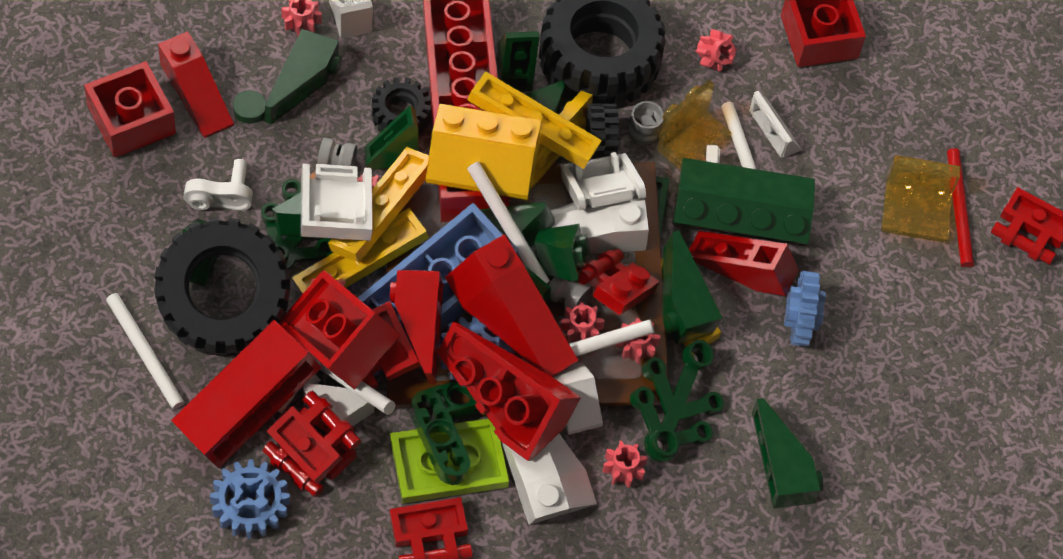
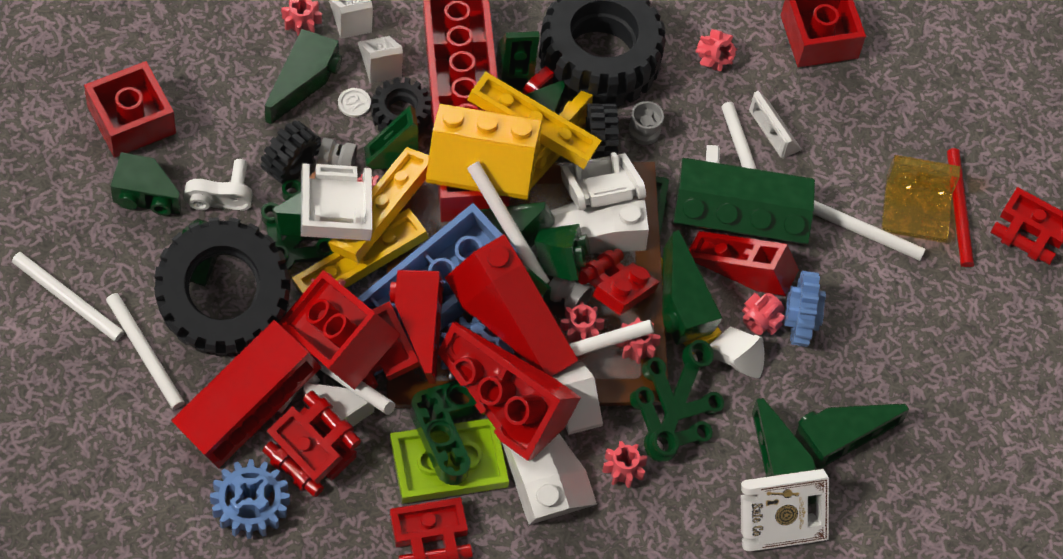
red slope [158,31,234,138] -> none
dark green tile [233,90,266,124] -> none
clear yellow bracket [657,80,732,170] -> none
none -> white piece [12,252,125,342]
none -> dark green slope [110,152,181,216]
none -> black tyre [260,120,322,185]
none -> white piece [338,88,371,118]
none -> white slope [358,36,403,84]
none -> red tile [522,66,554,94]
none -> white tile [710,326,765,378]
none -> white container [741,469,829,551]
none -> coral gear [742,293,785,335]
none -> dark green slope [795,404,909,470]
none -> white bar [813,200,925,261]

